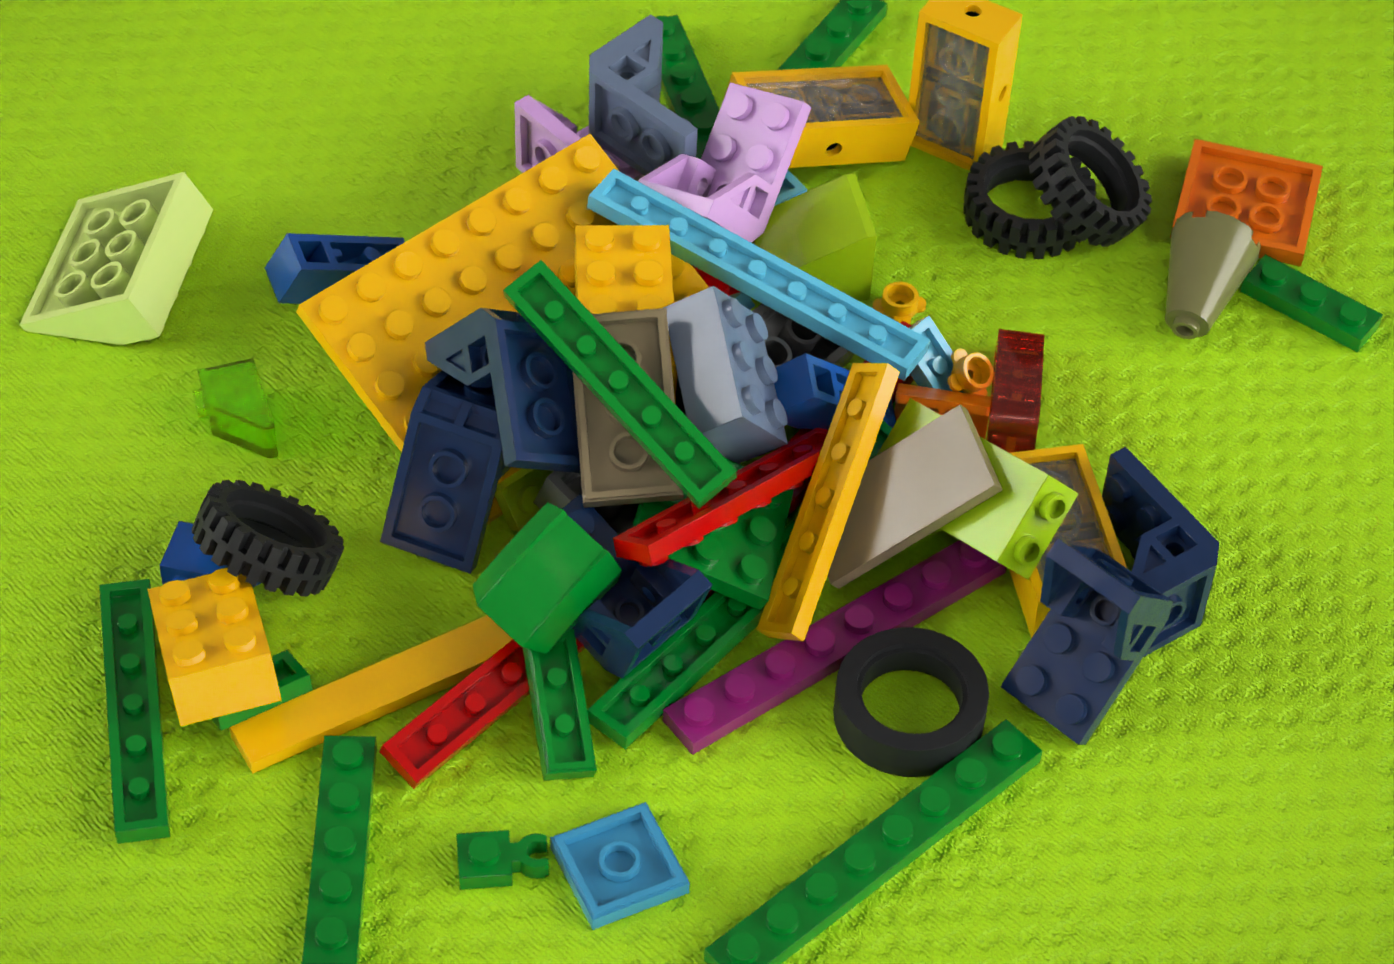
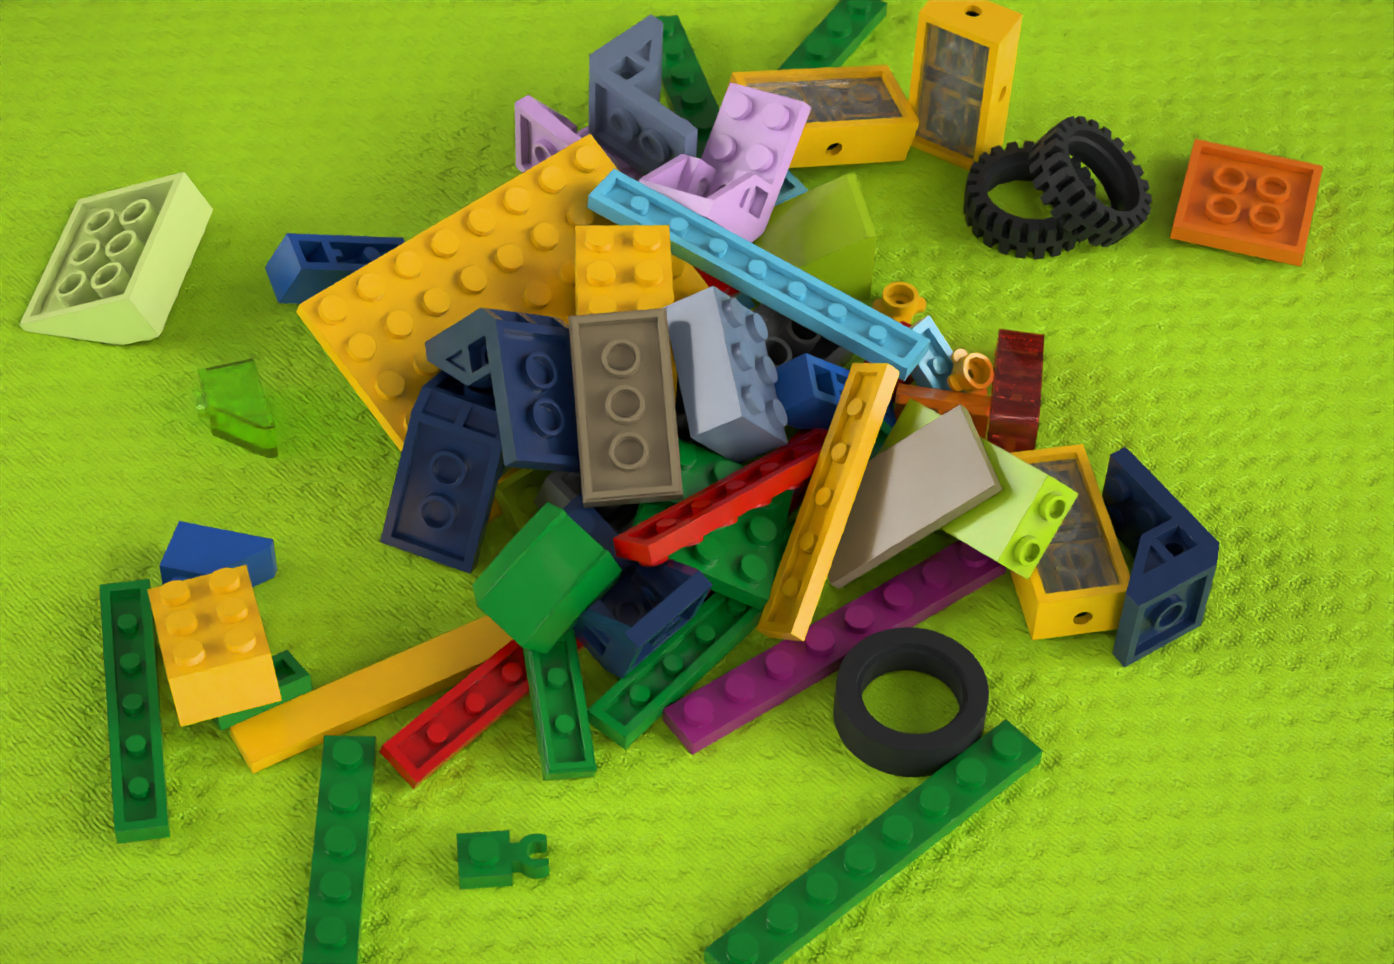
black tyre [192,480,344,596] -> none
green plate [503,260,737,509] -> none
dark azure tile [550,802,690,930] -> none
dark blue bracket [1000,538,1173,745] -> none
olive cone [1165,211,1261,339] -> none
green plate [1240,254,1383,353] -> none

